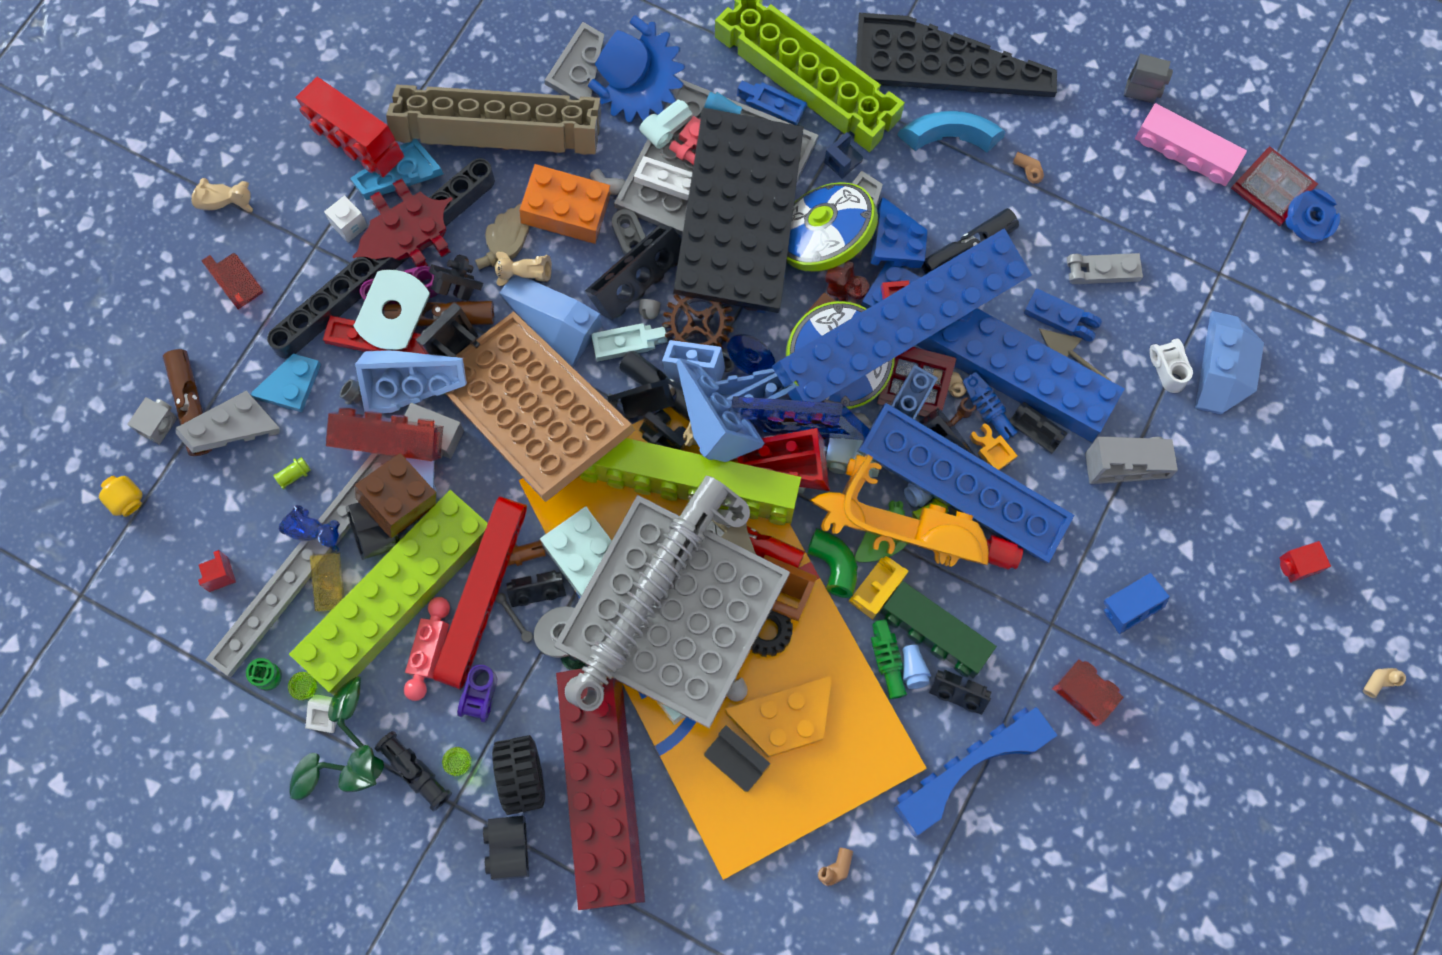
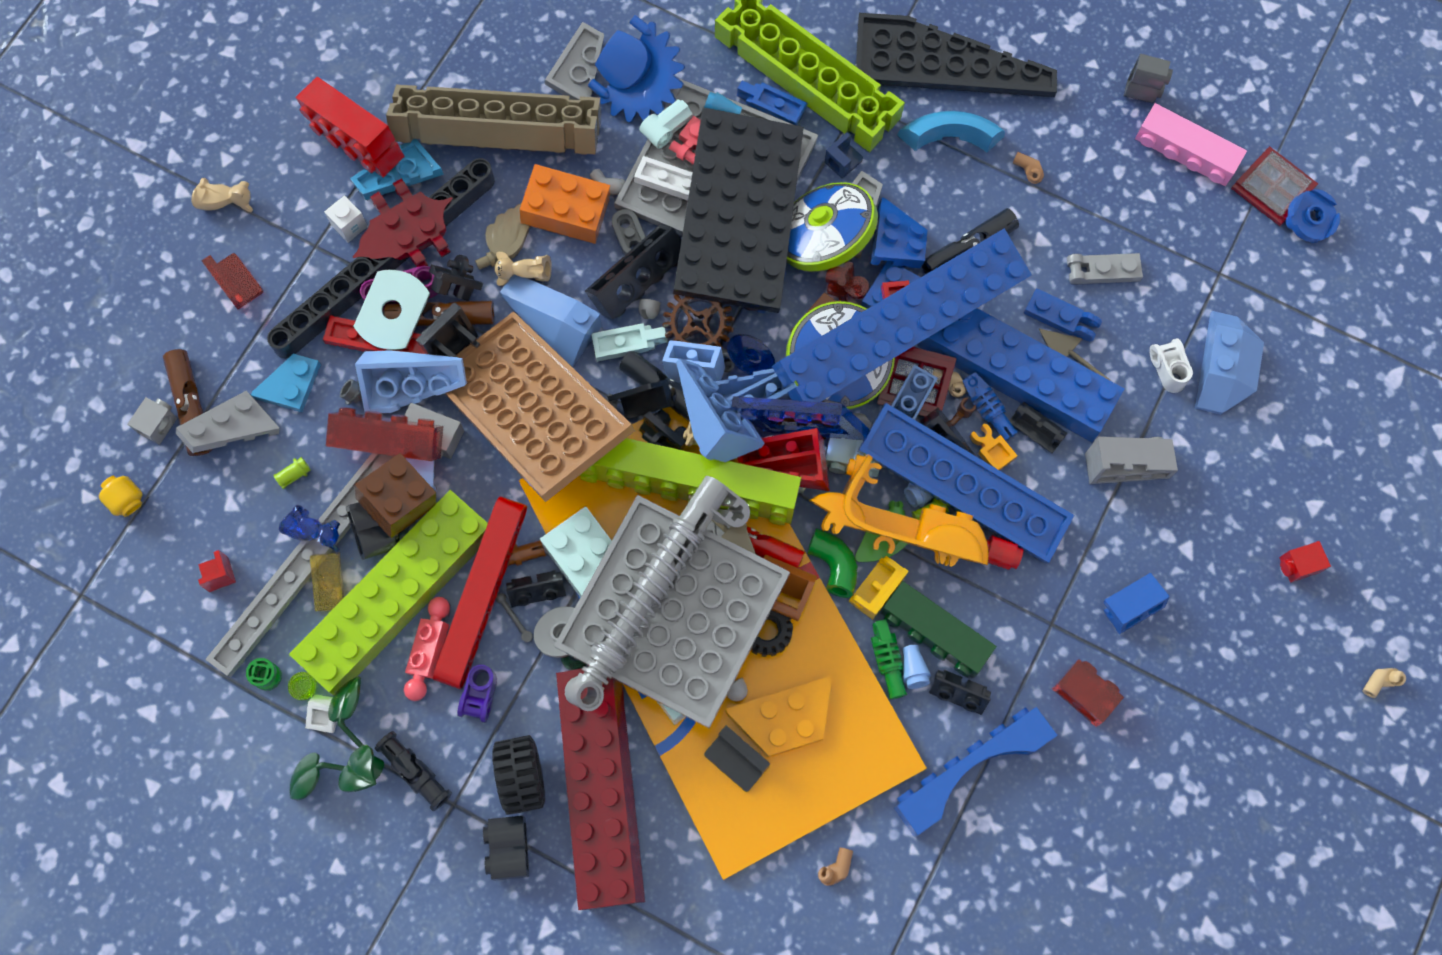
clear neon green plate [442,747,472,776] -> none

